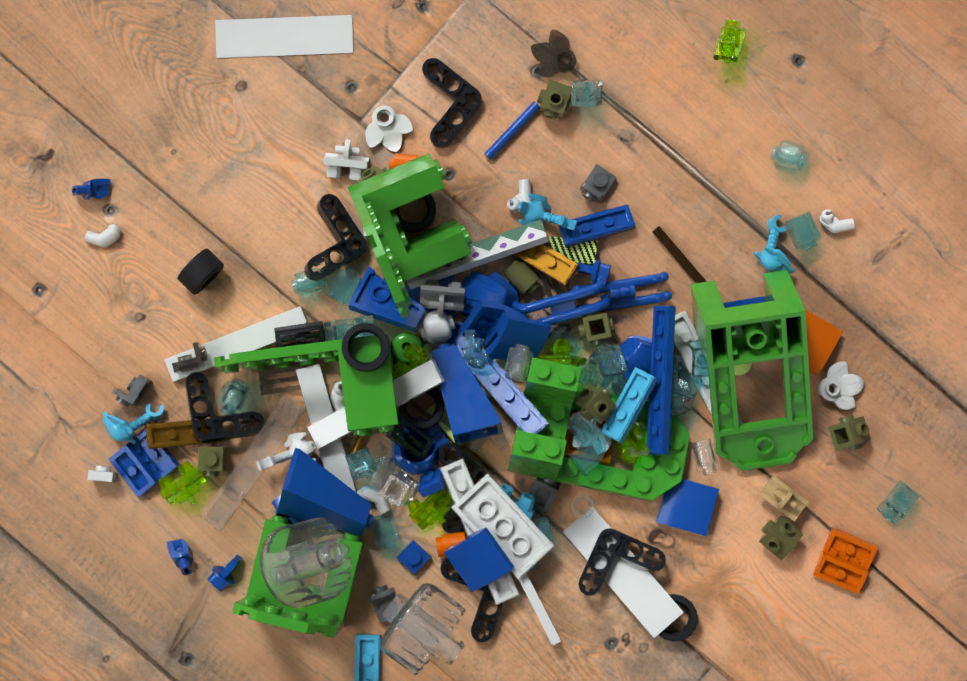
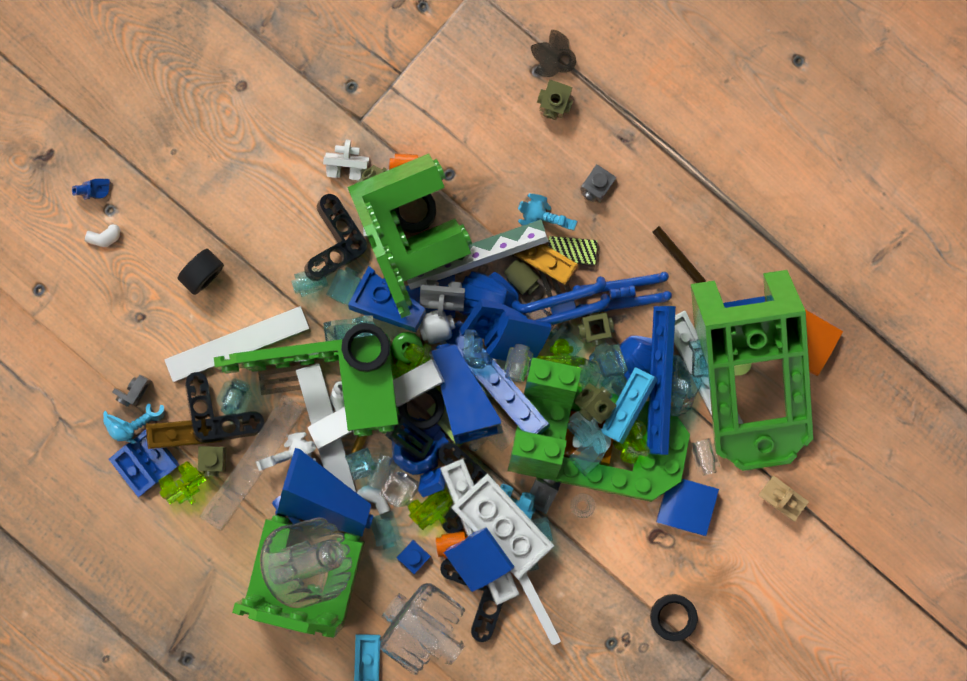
white plate [87,466,117,482] -> none
blue piece [167,539,193,575] -> none
clear smoke bracket [172,342,208,374] -> none
blue piece [208,554,243,591] -> none
white sticker [215,15,353,58] -> none
black tile [274,321,325,348] -> none
white plate [365,106,413,152] -> none
flat silver bracket [369,585,403,623] -> none
black beam [422,58,482,149] -> none
blue bar [484,101,540,160] -> none
white arm [507,179,531,213] -> none
blue tile [558,204,635,248] -> none
white sticker [563,507,684,638] -> none
clear light blue brick [571,79,603,107] -> none
blue piece [575,259,611,284] -> none
black beam [578,528,666,596] -> none
clear neon green hips [713,20,746,63] -> none
medium azure piece [754,215,795,274] -> none
olive brick [759,515,803,560] -> none
clear light blue head [771,140,809,174] -> none
clear light blue brick [784,211,822,251] -> none
orange slope [813,527,878,594] -> none
white plate [818,361,864,410] -> none
white arm [819,209,855,233] -> none
olive brick [828,414,871,451] -> none
clear light blue bracket [876,480,919,524] -> none

